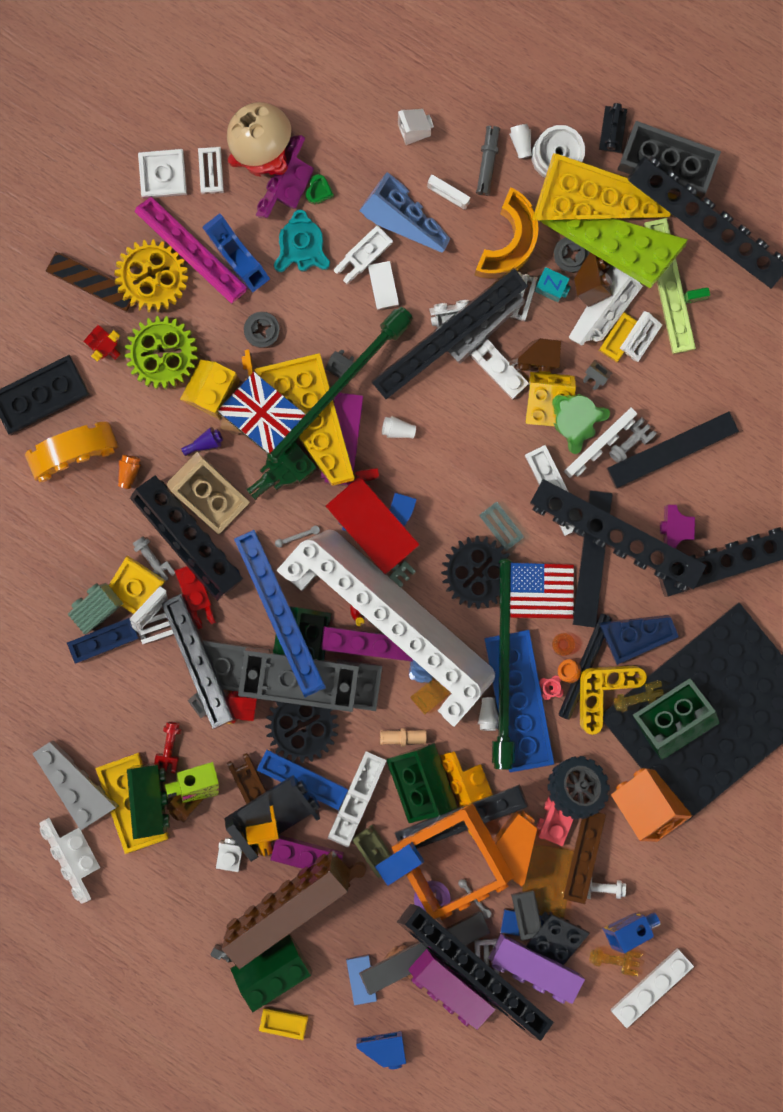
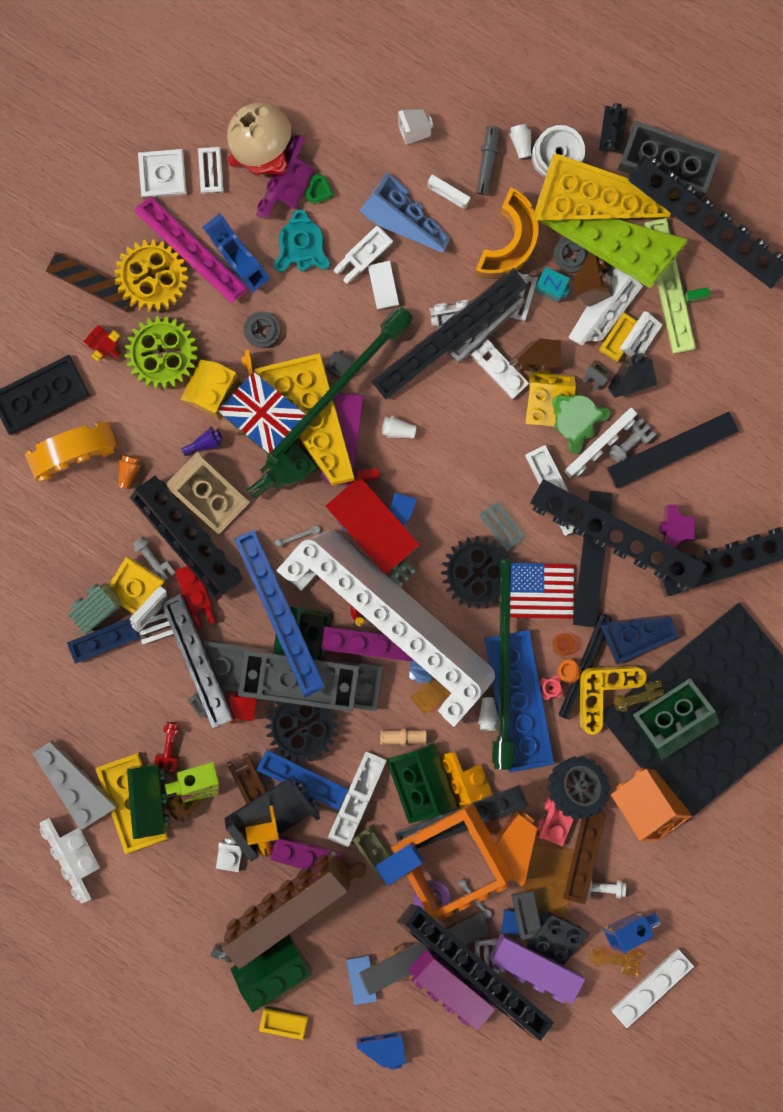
none -> black slope [608,353,657,398]

